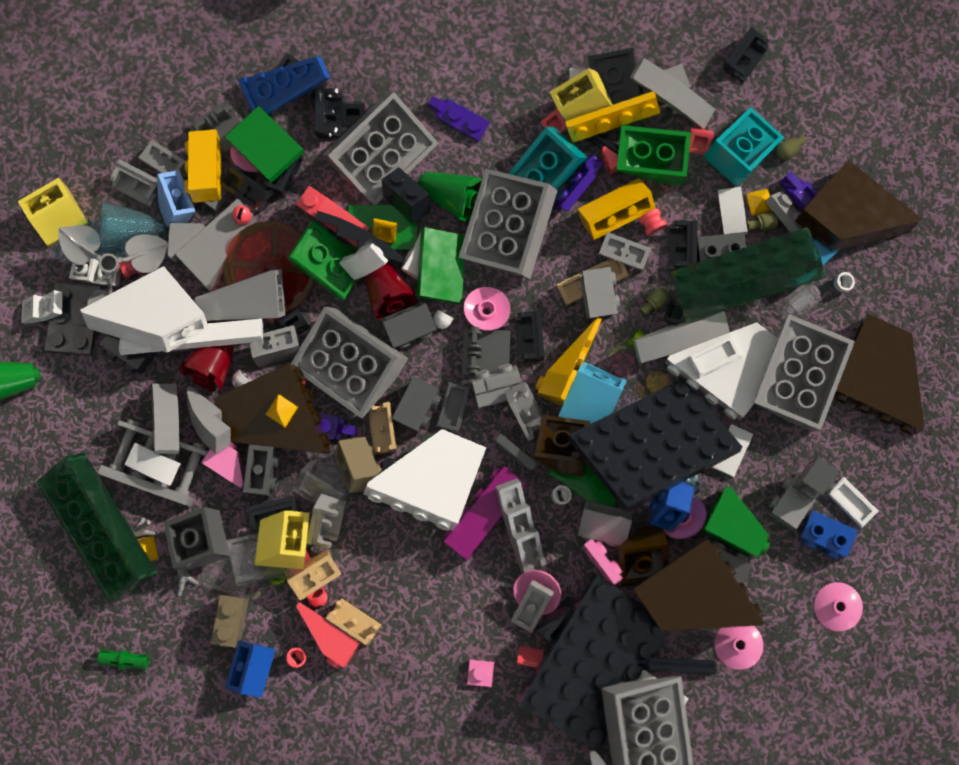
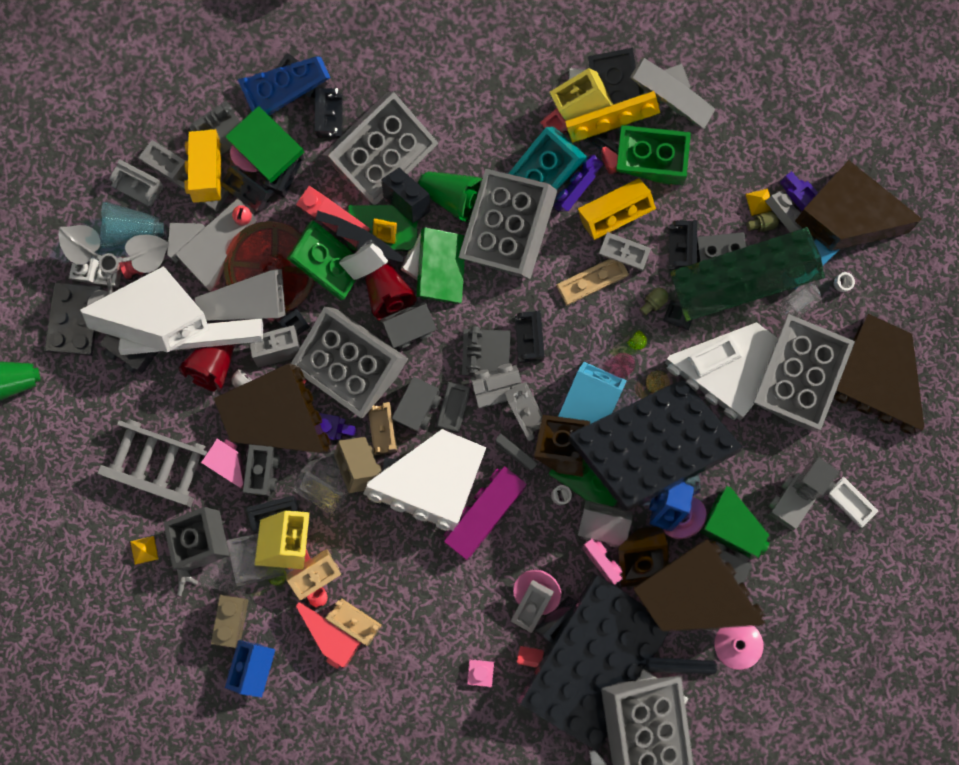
light yellow slope [18,178,89,247] -> none
white slope [21,290,63,324] -> none
clear green brick [36,452,158,604] -> none
green pin [97,649,150,670] -> none
light grey bar [120,517,155,544] -> none
white slope [125,443,180,486] -> none
light grey slope [151,383,179,454] -> none
light blue slope [157,170,195,227] -> none
light grey slope [186,386,231,454] -> none
yellow slope [266,394,298,427] -> none
coral hinge [286,648,306,668] -> none
light grey hinge [306,494,346,548] -> none
black slope [341,101,365,127] -> none
dark purple hinge [428,96,490,143] -> none
white hinge [433,310,454,329] -> none
bright pink dish [464,287,511,331] -> none
light grey slope [495,478,547,573] -> none
yellow wedge [535,317,602,407] -> none
light grey brick [579,267,620,319] -> none
light grey slope [633,311,730,363] -> none
coral wheel [638,208,667,236] -> none
coral slope [689,127,714,155] -> none
teal slope [703,107,785,187] -> none
white tile [711,424,753,478] -> none
white slope [718,187,748,235] -> none
black hinge [723,27,769,83] -> none
olive cylinder [776,135,807,160] -> none
blue brick [798,510,858,560] -> none
bright pink dish [814,582,863,631] -> none

